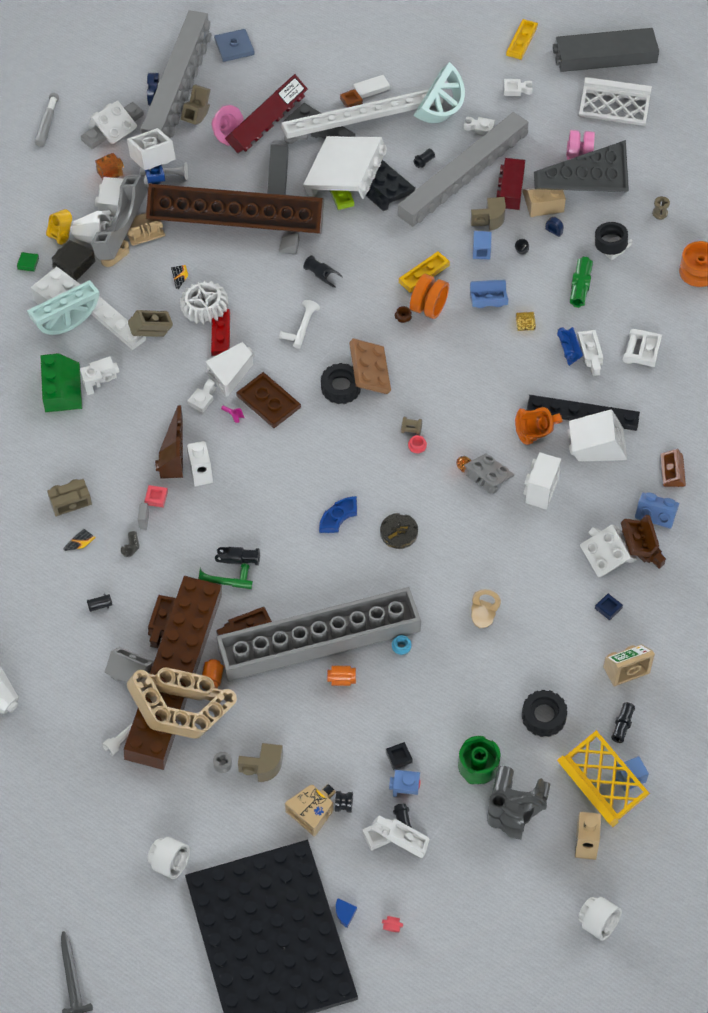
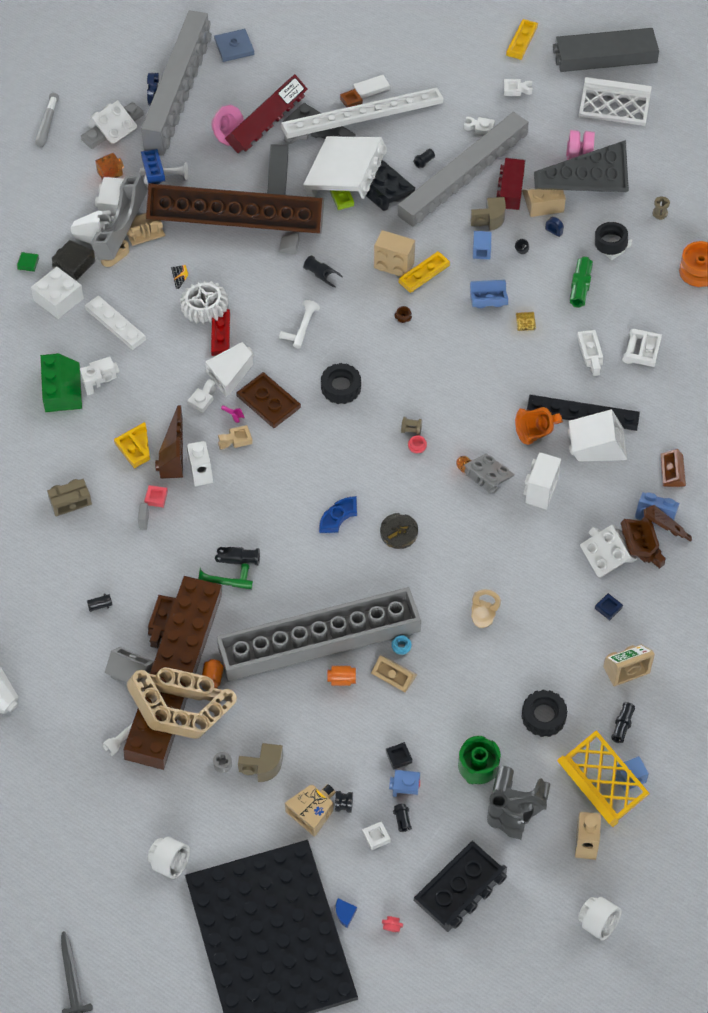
light aqua window [27,280,99,335] -> none
yellow piece [46,209,72,245] -> none
sticker [63,529,96,551] -> none
clear smoke arm [120,531,140,557] -> none
white brick [127,128,176,170] -> none
dark tan brick [128,310,173,337] -> none
dark tan brick [181,84,211,125] -> none
reddish brown hinge [216,606,272,636] -> none
medium nougat plate [349,338,391,394] -> none
white hinge [371,815,430,858] -> none
orange wheel [410,274,450,319] -> none
light aqua window [414,62,465,123] -> none
blue hinge [557,327,583,366] -> none
none -> yellow wing [114,422,150,469]
none -> tan plate [218,425,252,450]
none -> tan slope [371,655,417,692]
none -> tan brick [374,230,415,276]
none -> black bracket [413,840,507,932]
none -> reddish brown piece [644,505,692,542]

